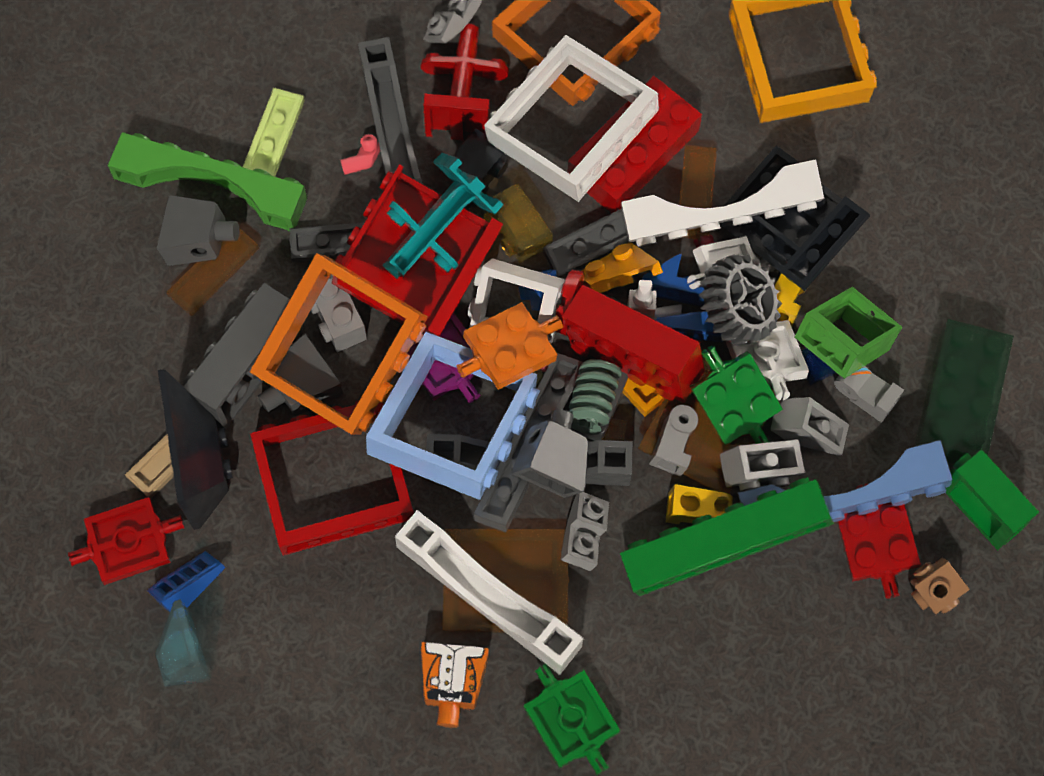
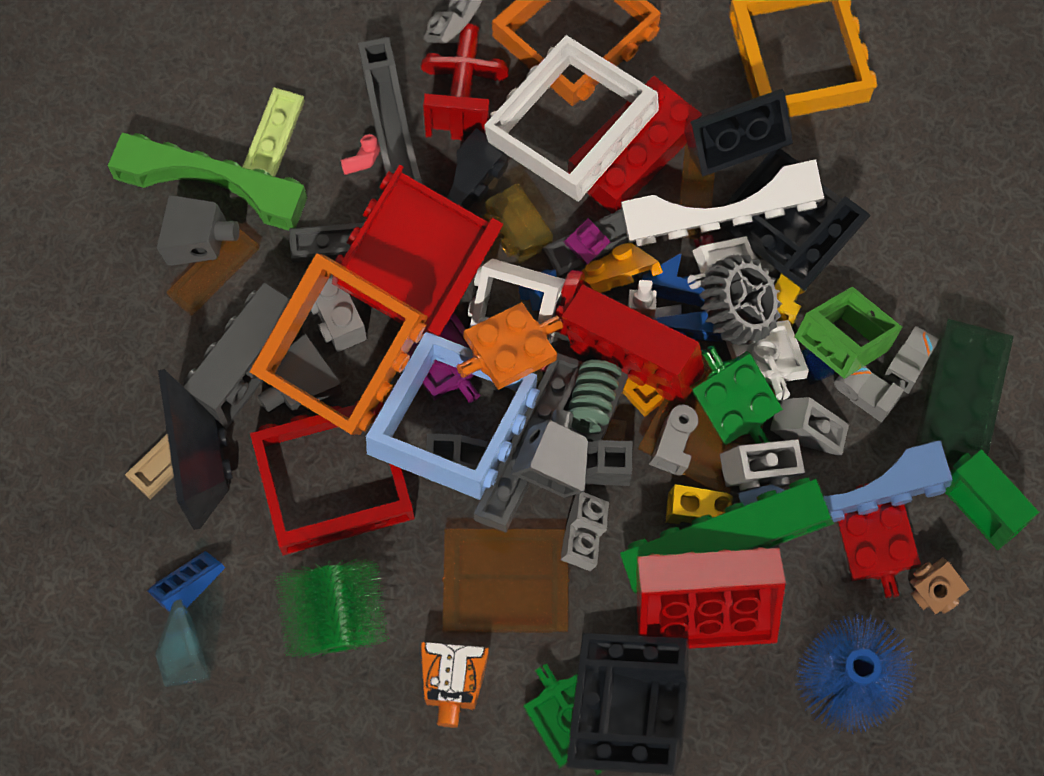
red plate [68,497,185,585] -> none
teal piece [382,153,504,279] -> none
white arch [395,510,583,675] -> none
none -> green piece [274,559,389,658]
none -> magenta tile [563,218,611,265]
none -> black slope [566,633,688,775]
none -> red slope [636,548,786,649]
none -> black slope [684,89,793,177]
none -> blue piece [795,615,916,734]
none -> light grey leg [883,326,939,394]

